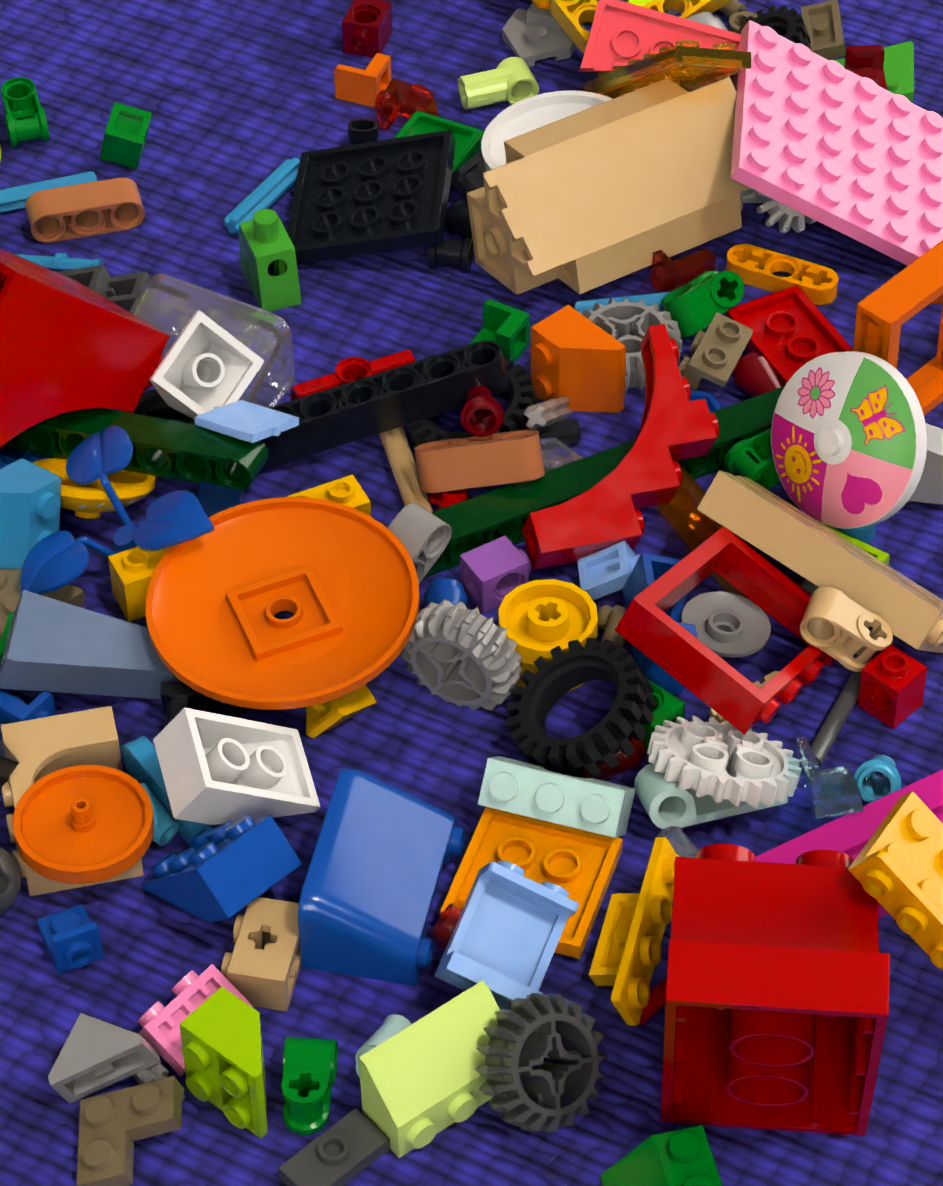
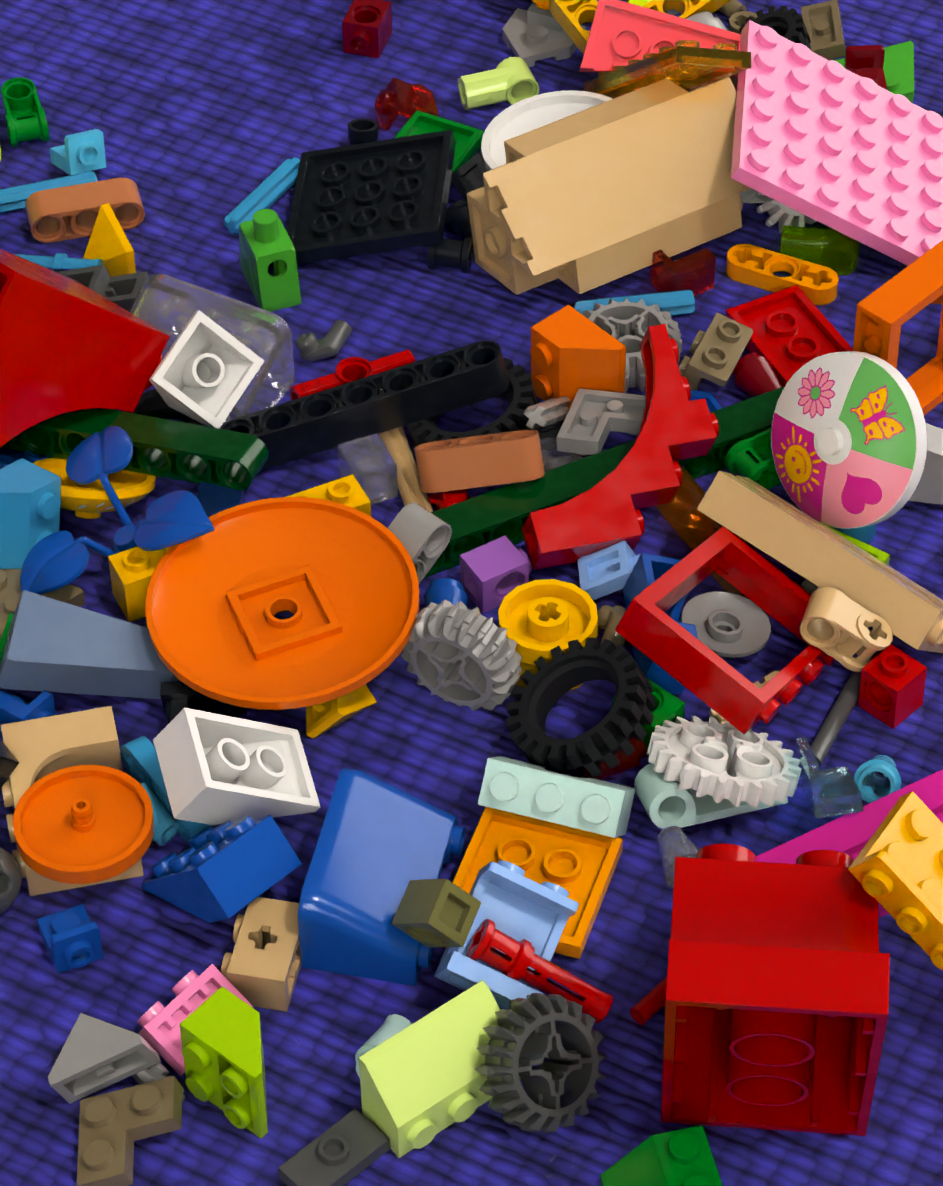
green brick [100,102,152,169] -> none
light blue piece [194,400,299,443] -> none
green piece [281,1037,338,1135] -> none
orange panel [334,53,392,108] -> none
dark red cone [461,385,504,437] -> none
green panel [468,299,530,364] -> none
yellow bracket [589,837,680,1026] -> none
green piece [661,271,744,338] -> none
none -> medium azure bracket [50,129,106,175]
none -> yellow slope [83,203,136,277]
none -> dark grey arm [295,320,352,362]
none -> clear brick [338,433,398,505]
none -> olive brick [392,879,481,947]
none -> red pin [466,919,613,1024]
none -> light grey plate [556,388,645,456]
none -> clear neon green piece [780,225,861,276]

